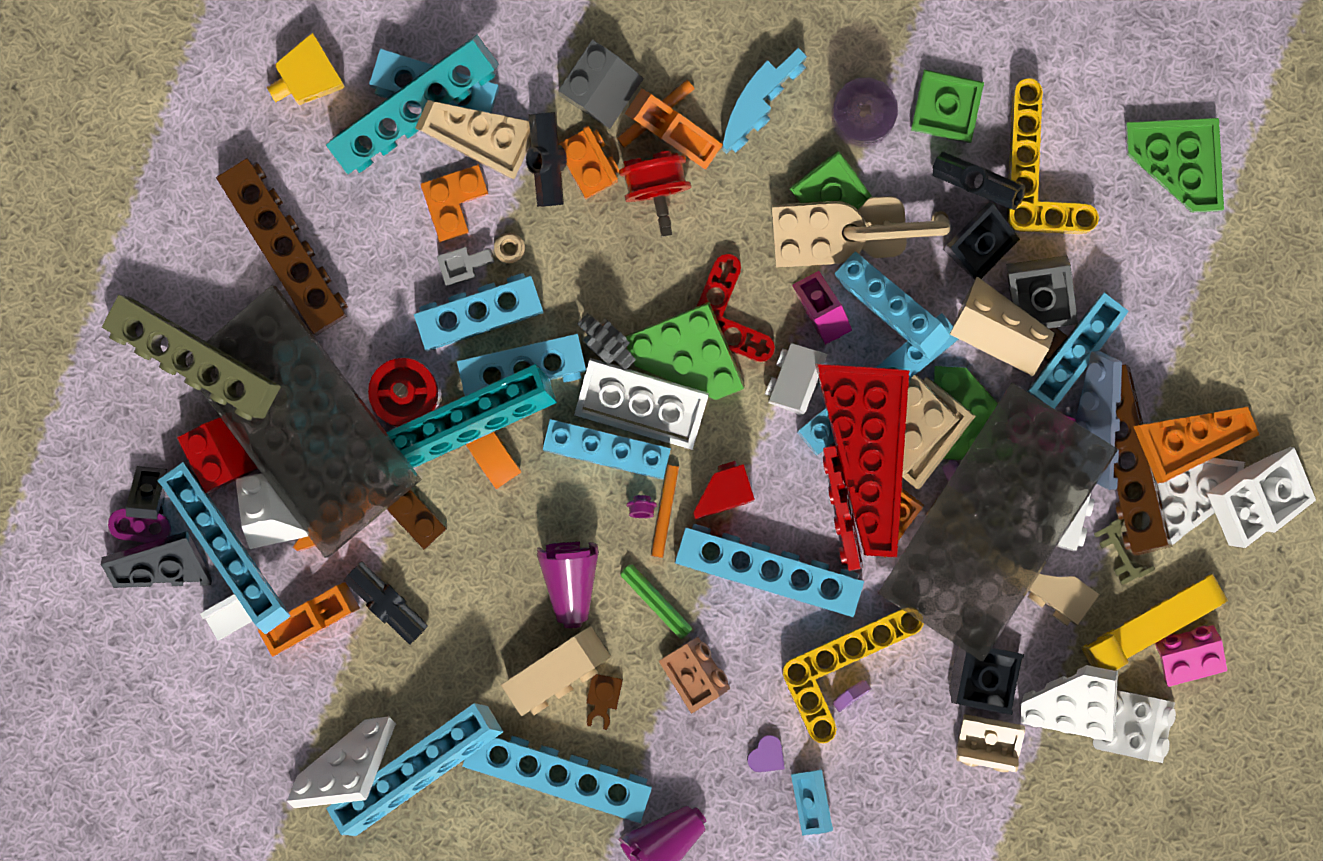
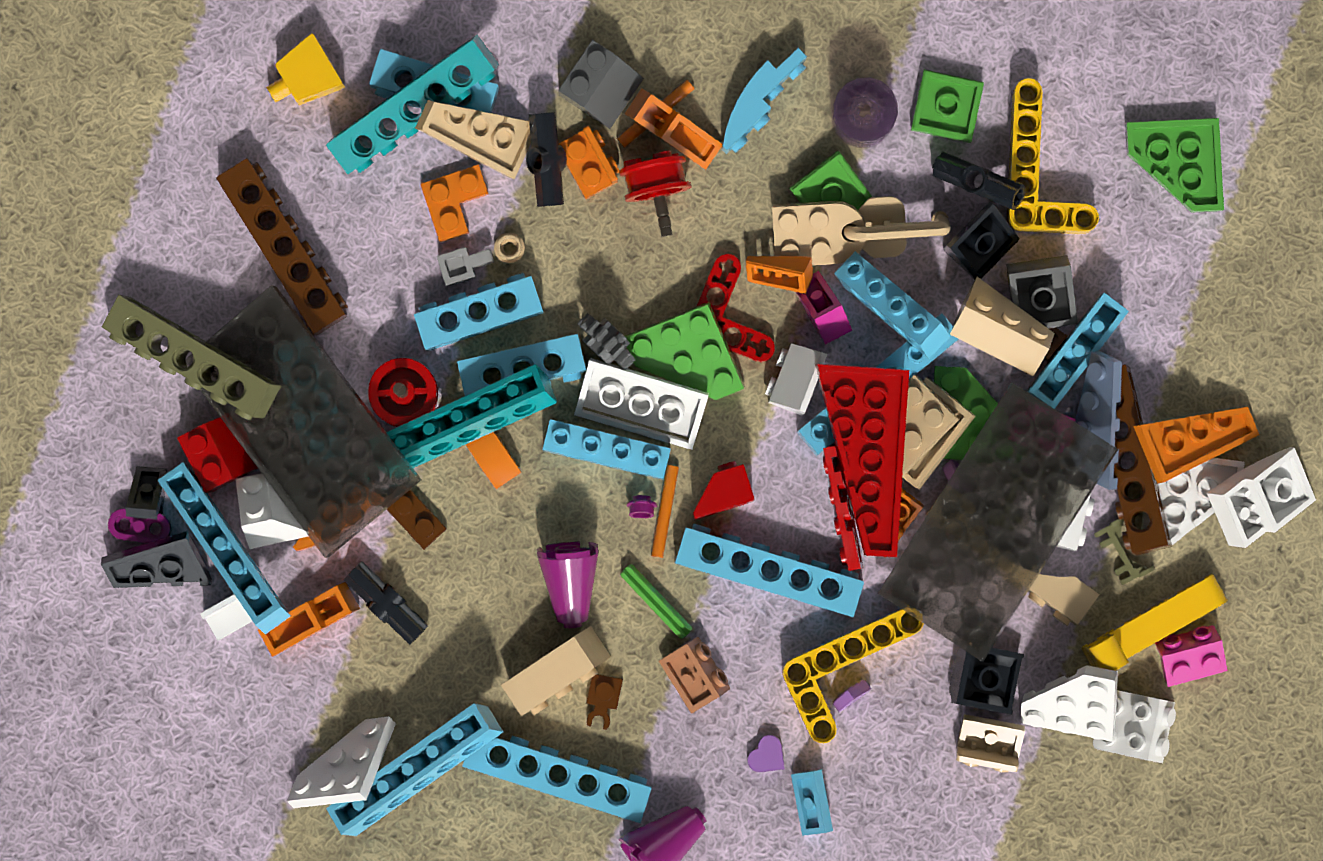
none -> orange slope [746,256,813,294]

